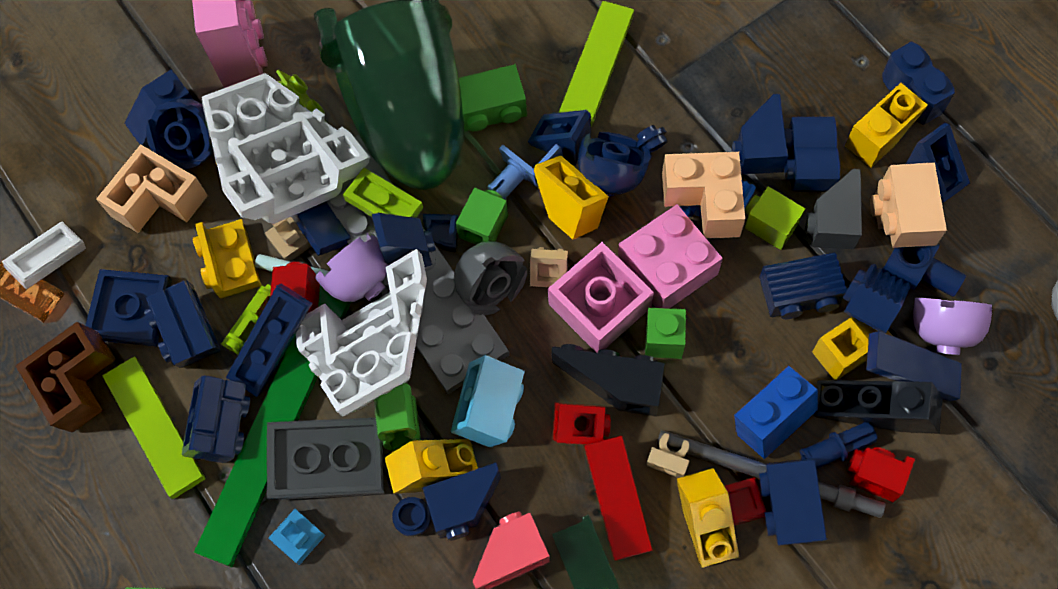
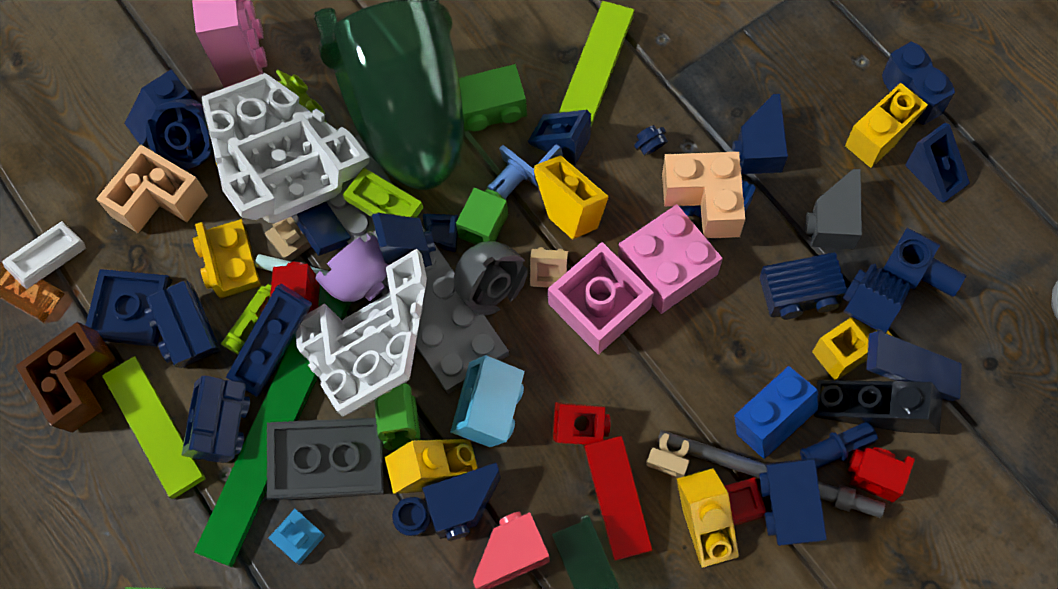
black slope [552,344,665,416] -> none
dark blue cylinder [578,132,651,197] -> none
bright green brick [645,308,686,359] -> none
lime brick [745,187,806,250] -> none
dark blue brick [784,117,840,191] -> none
light nougat brick [870,163,947,248] -> none
lavender cylinder [913,298,992,355] -> none

